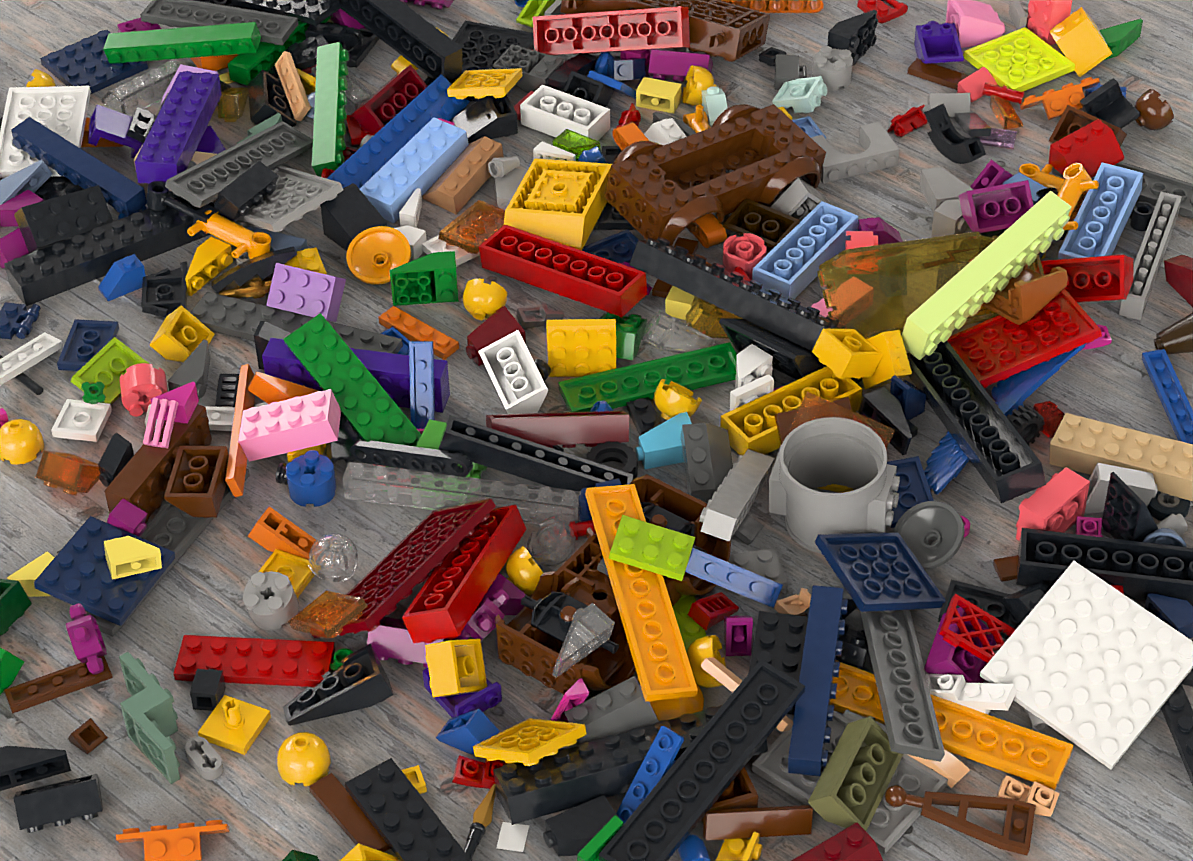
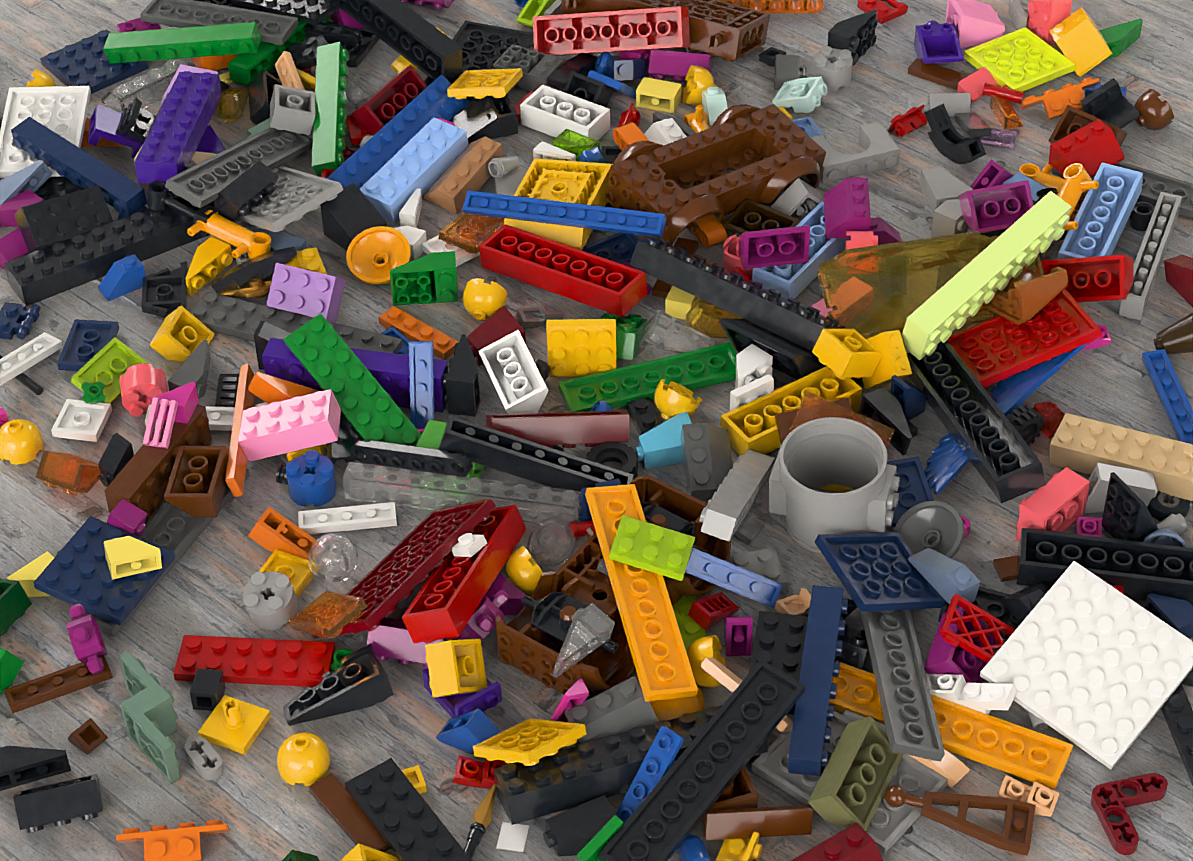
none -> black tile [117,98,142,135]
none -> light grey brick [270,84,316,135]
none -> white plate [298,502,397,534]
none -> black slope [443,334,481,417]
none -> white plate [452,533,487,557]
none -> blue plate [462,191,667,238]
none -> magenta slope [738,225,810,269]
none -> magenta slope [824,177,871,238]
none -> sand blue slope [908,548,980,608]
none -> dark red beam [1090,773,1168,855]

